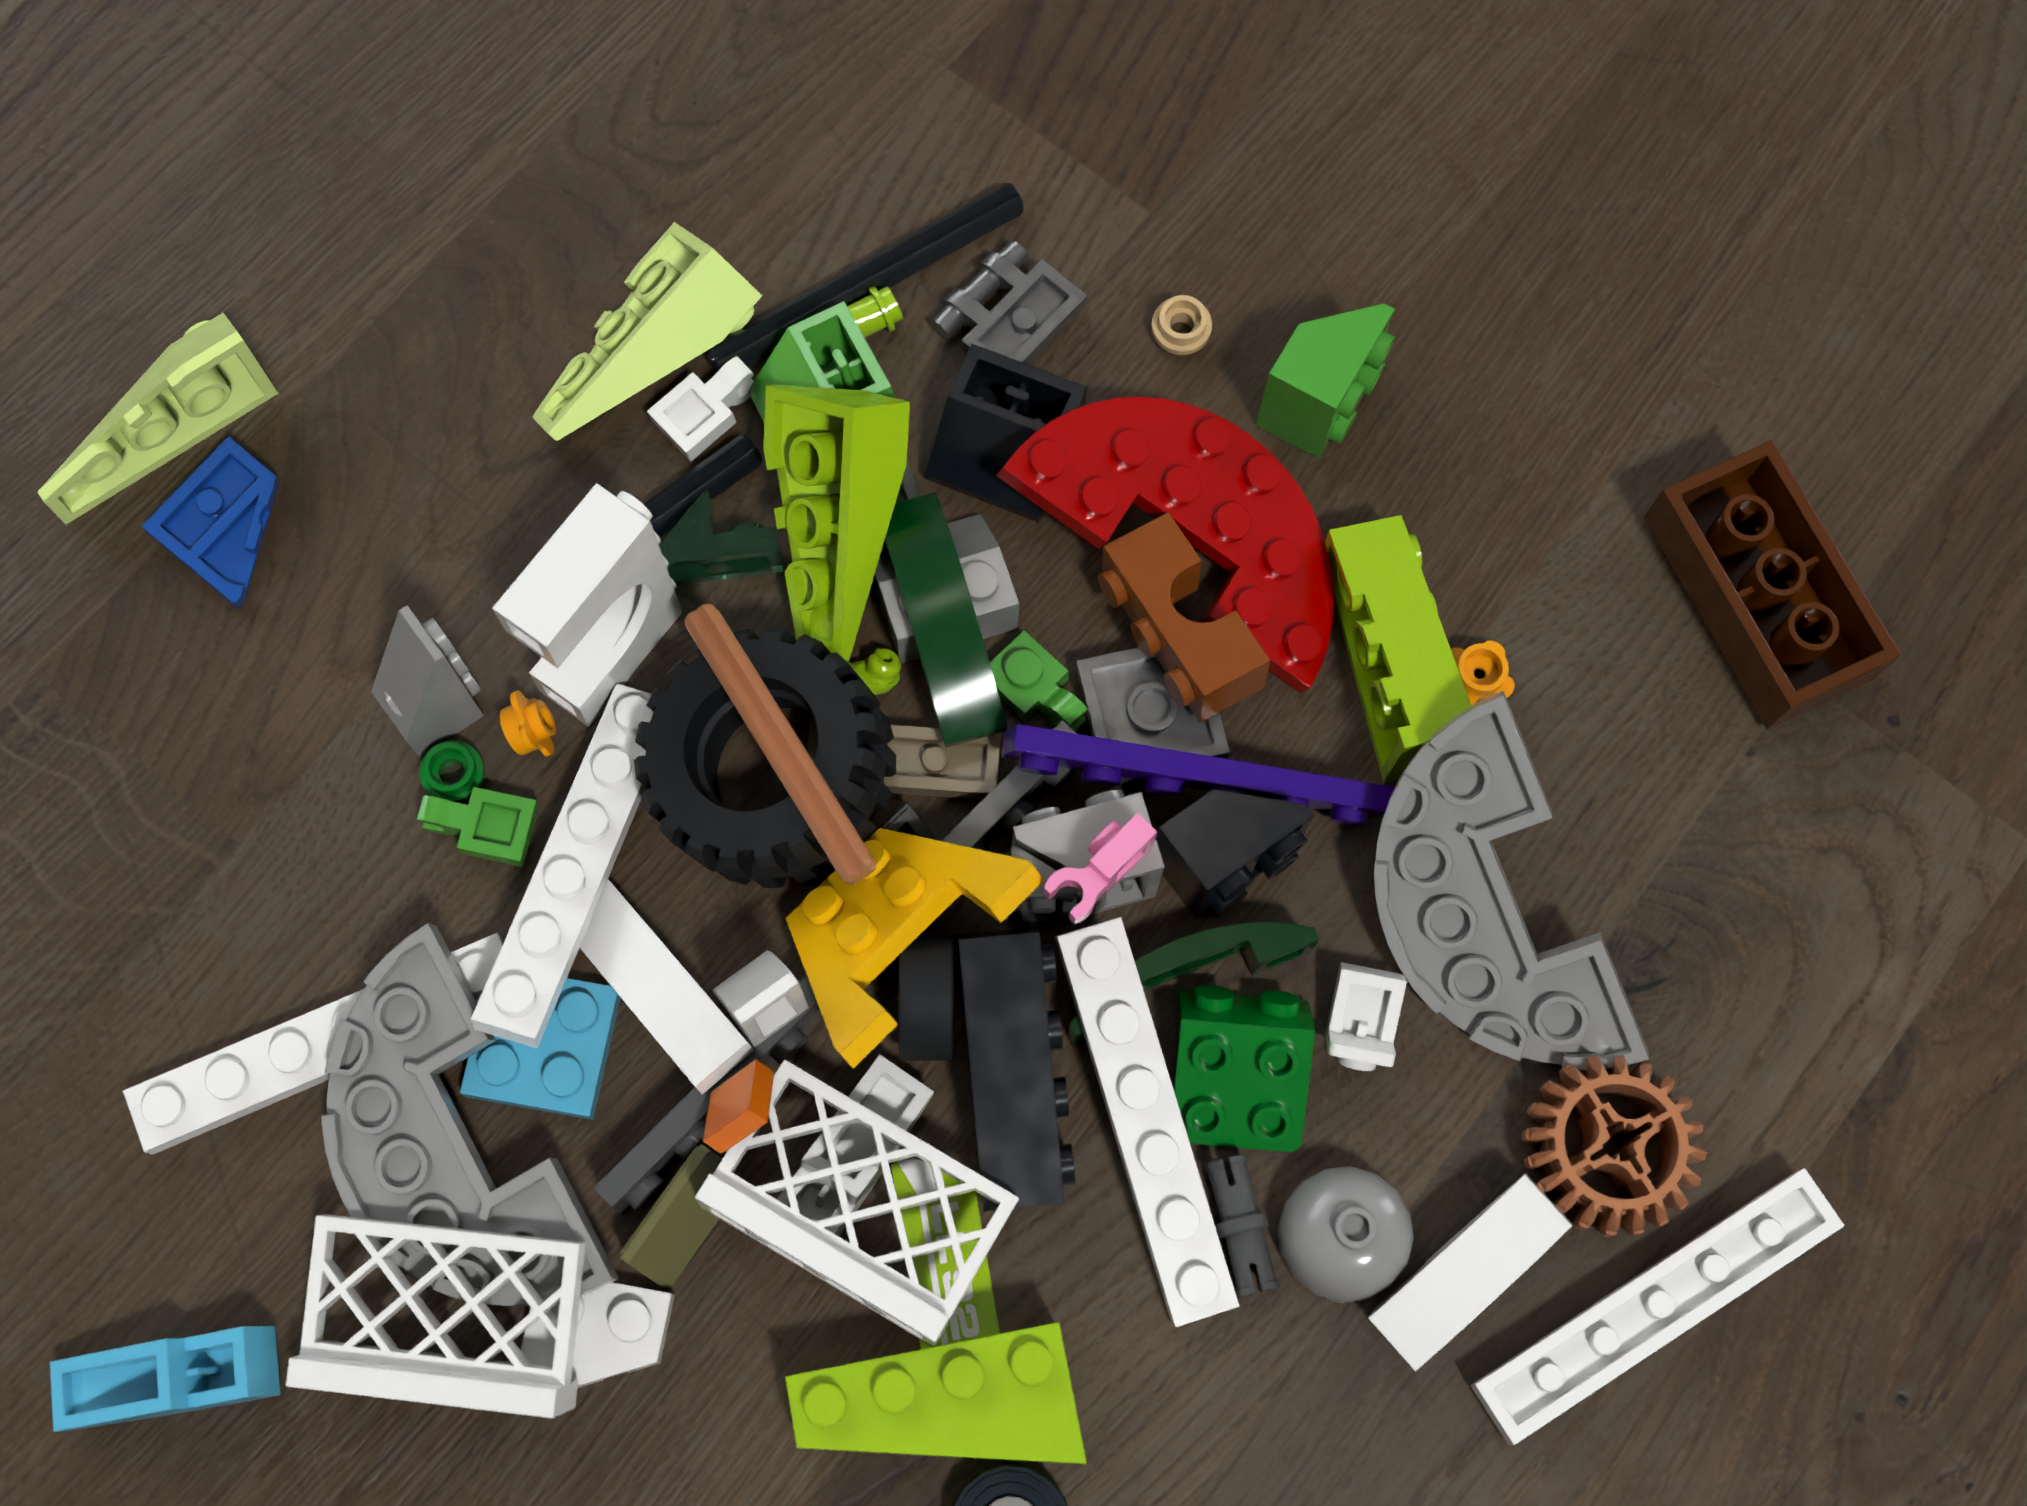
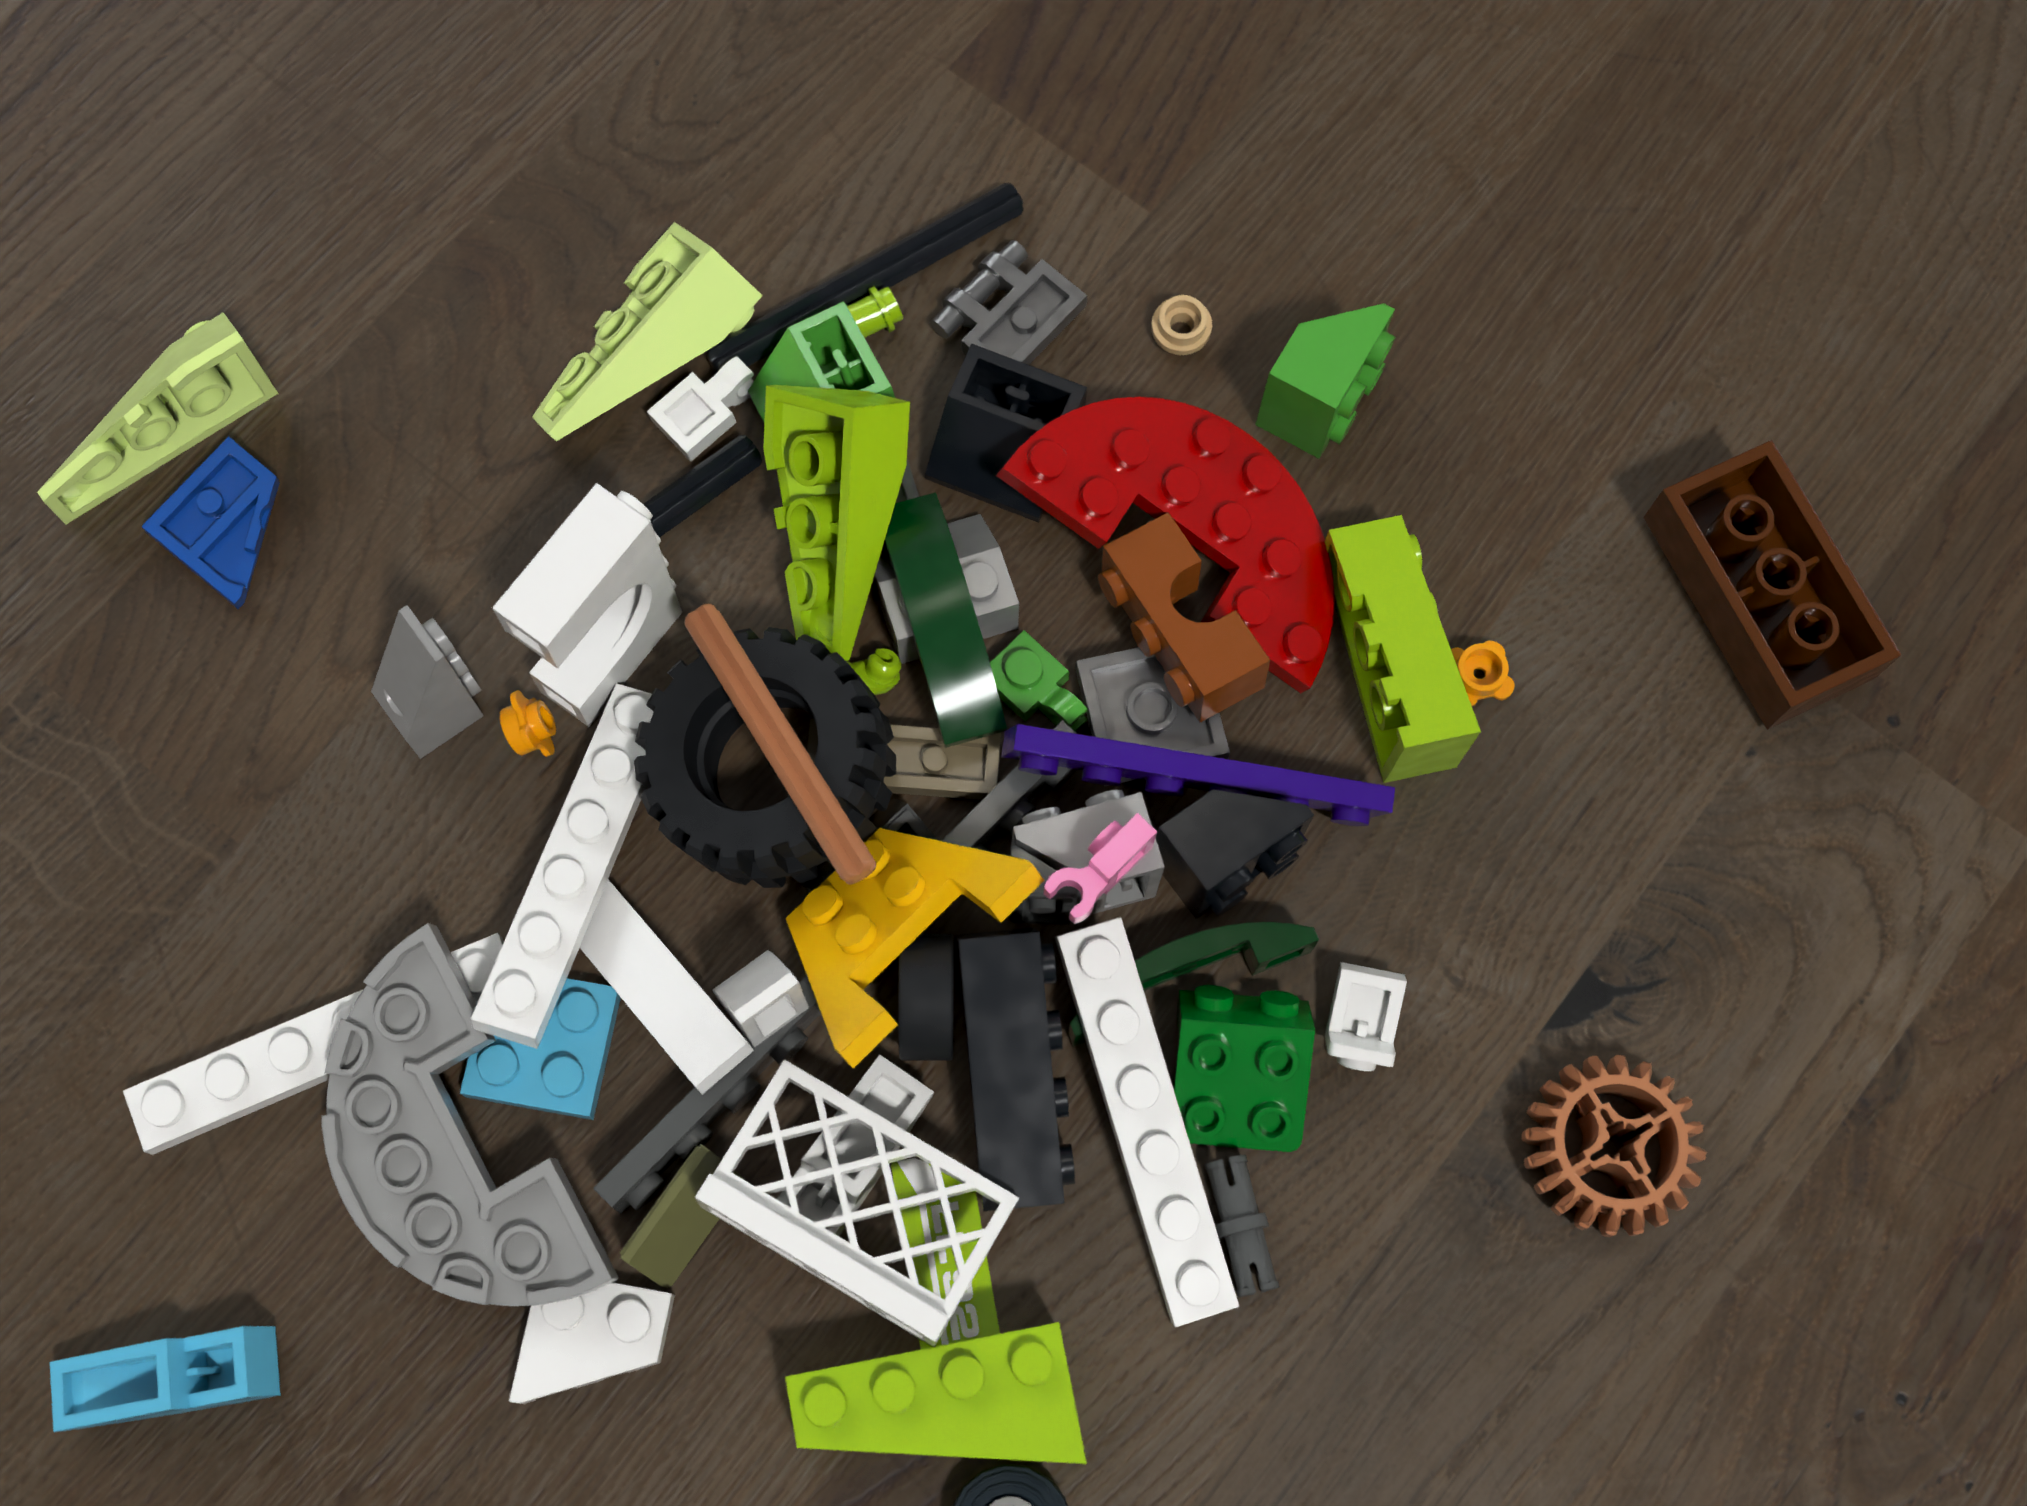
white fence [286,1214,586,1418] -> none
bright green plate [417,787,539,867] -> none
green plate [419,740,485,803] -> none
clear green slope [659,490,784,585] -> none
orange tile [703,1059,774,1154] -> none
light grey cylinder [1277,1166,1414,1303] -> none
white slope [1369,1173,1572,1371] -> none
light grey plate [1374,690,1649,1070] -> none
white plate [1470,1168,1845,1445] -> none

